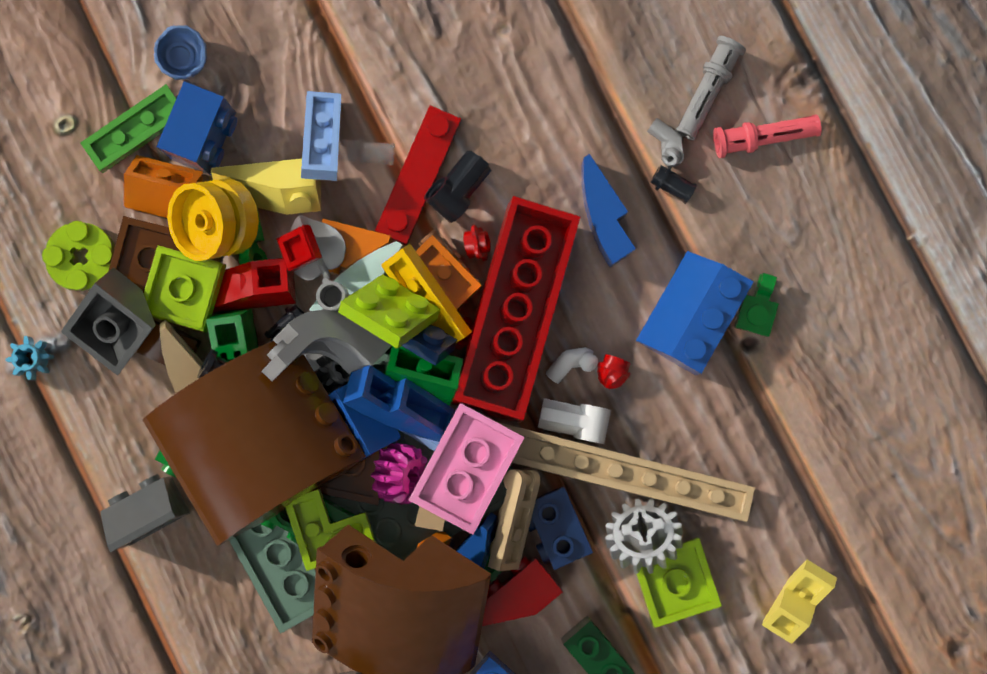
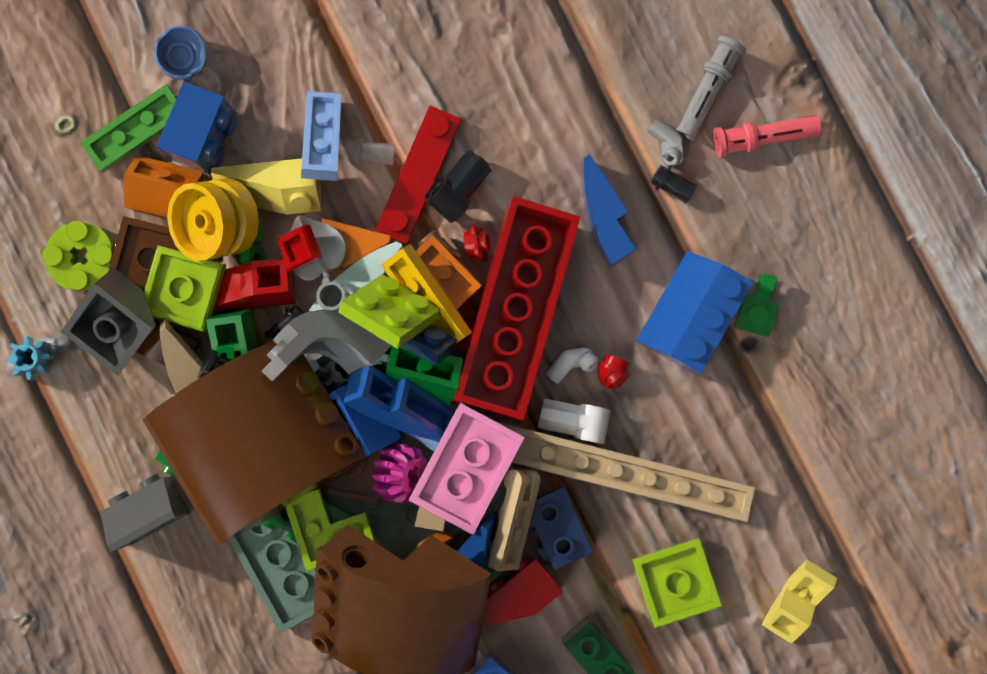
light grey gear [605,499,683,574] -> none

